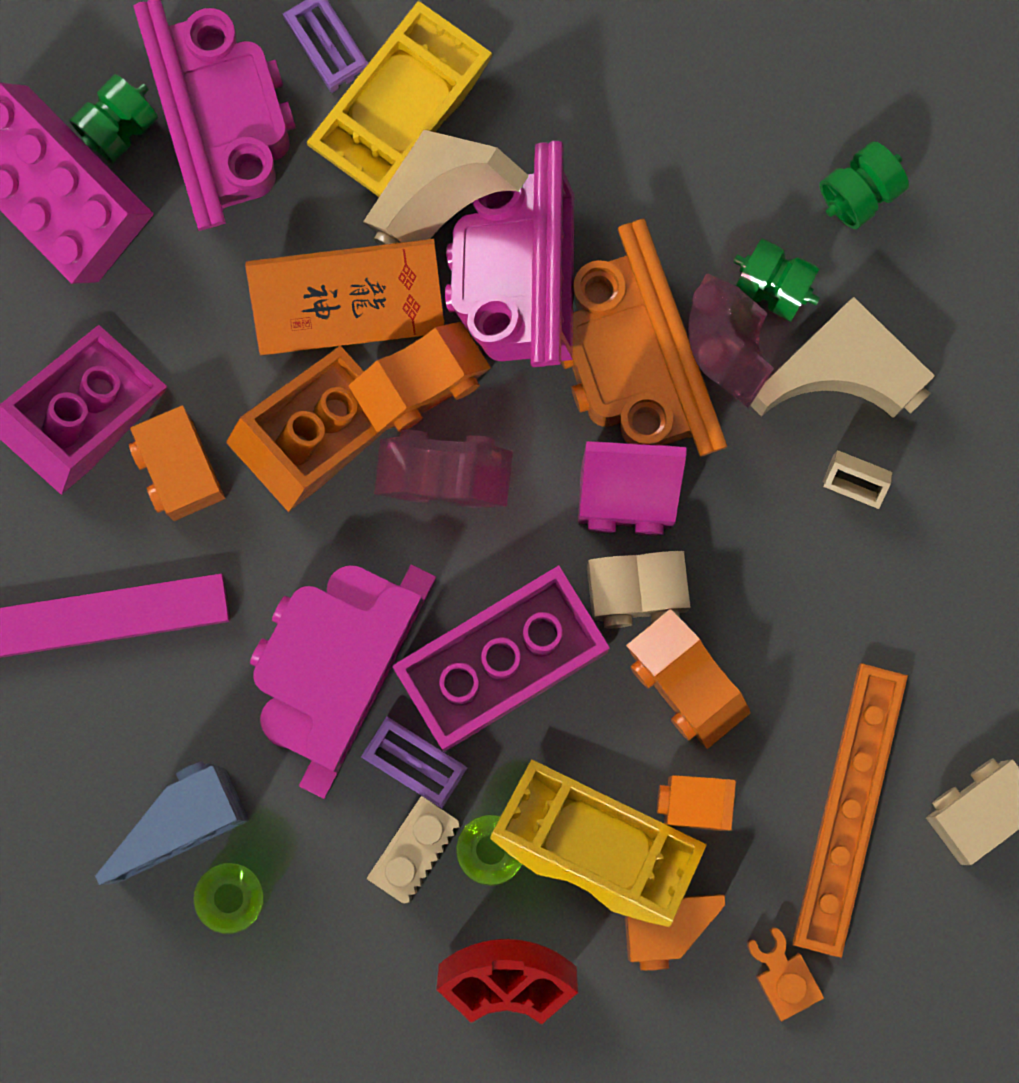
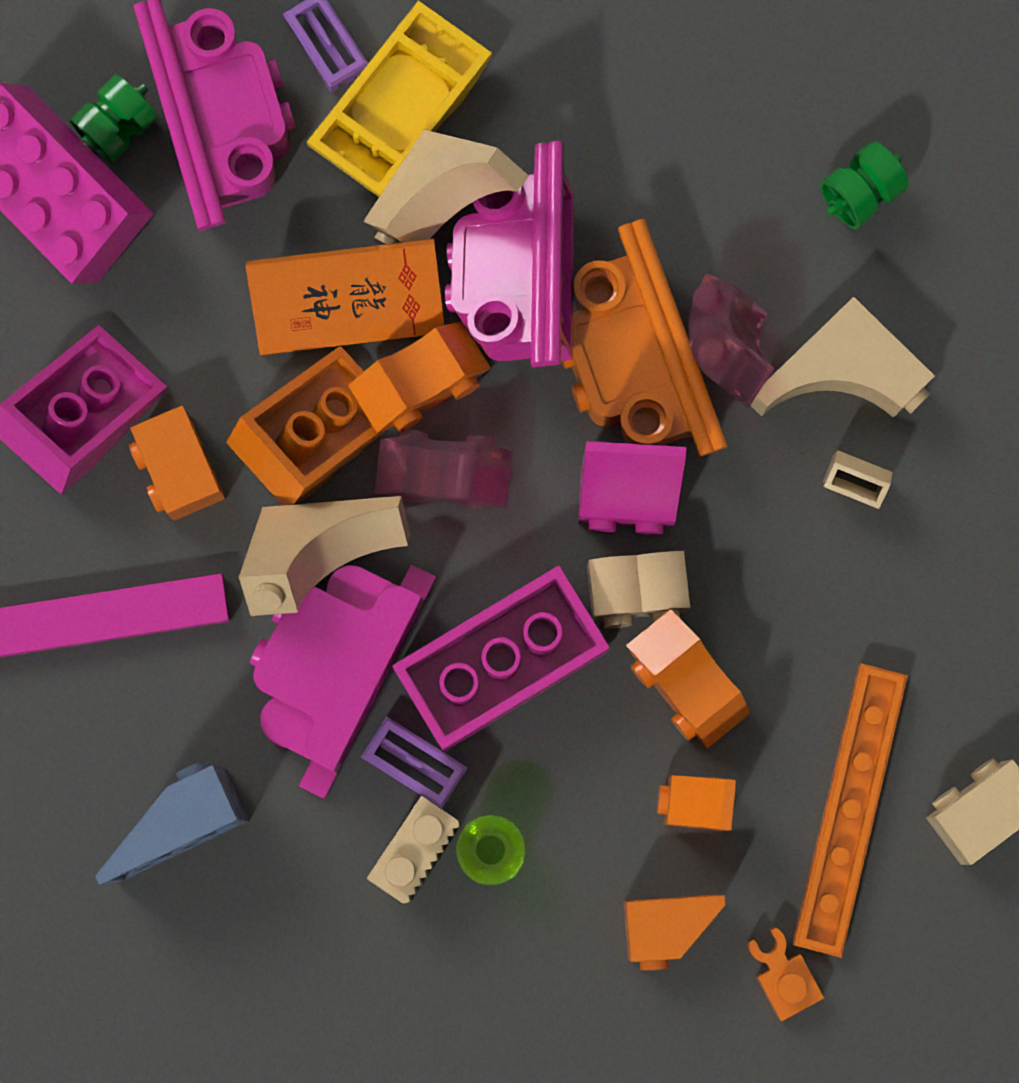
clear neon green wheel [194,863,263,934] -> none
red brick [437,939,578,1024] -> none
yellow slope [490,759,707,927] -> none
green wheel [733,238,820,322] -> none
none -> tan arch [239,496,411,616]

